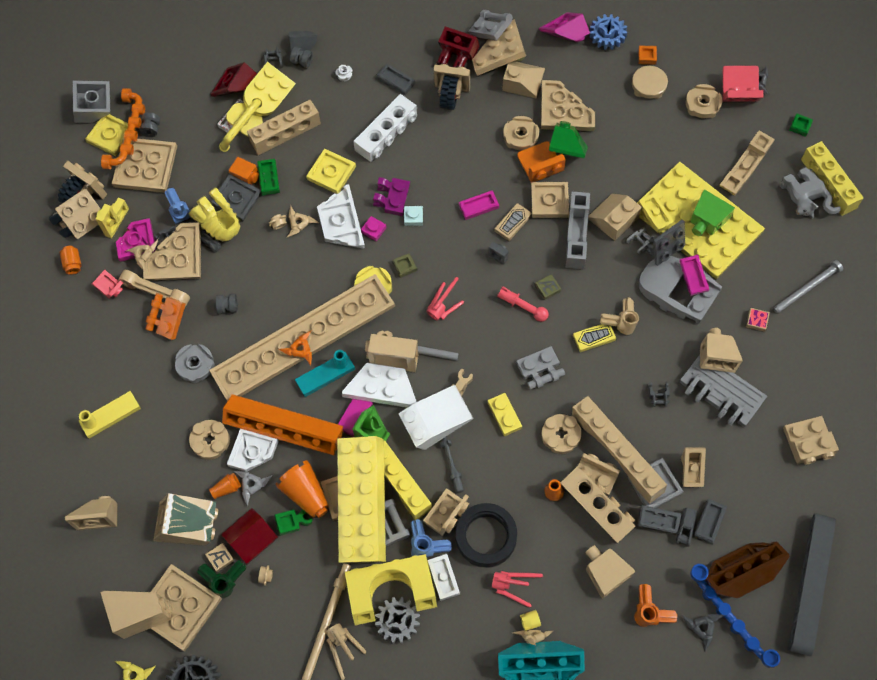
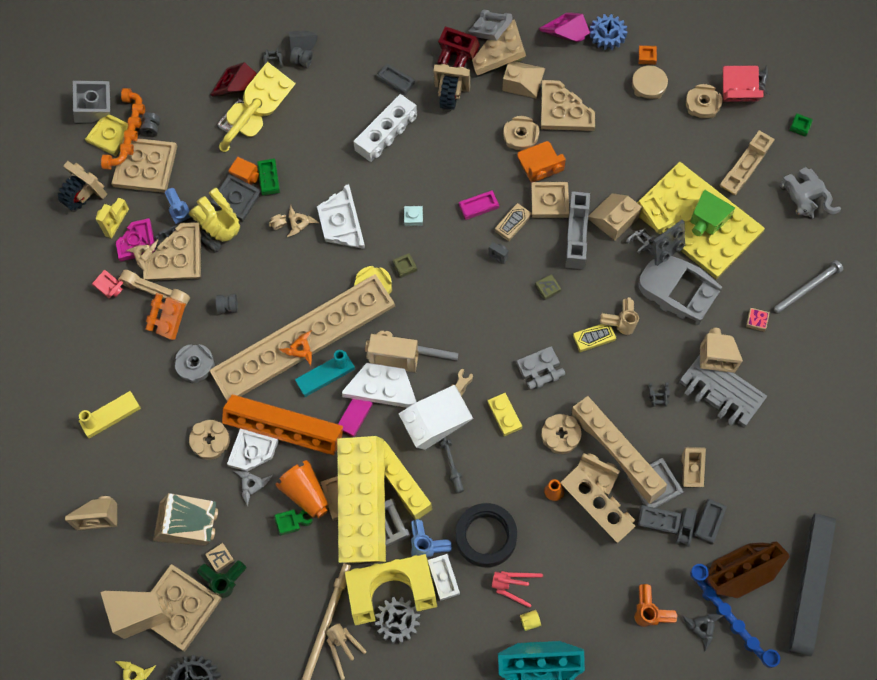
tan plate [49,189,100,239] -> none
orange brick [59,246,82,275] -> none
orange cone [209,473,241,499] -> none
dark red slope [221,508,278,565] -> none
tan brick [247,100,321,155] -> none
tan plate [258,565,273,586] -> none
light yellow plate [306,149,356,194] -> none
white plate [335,65,352,81] -> none
bright green slope [352,405,390,441] -> none
dark pink plate [361,216,387,242] -> none
magenta plate [373,177,410,216] -> none
tan bracket [423,488,470,536] -> none
coral plant [426,277,464,321] -> none
coral pin [497,286,549,322] -> none
tan piece [513,630,553,646] -> none
green slope [549,121,588,158] -> none
tan torso [585,545,635,599] -> none
dark pink tile [679,255,709,296] -> none
tan plate [783,416,839,465] -> none
light yellow brick [801,141,863,216] -> none

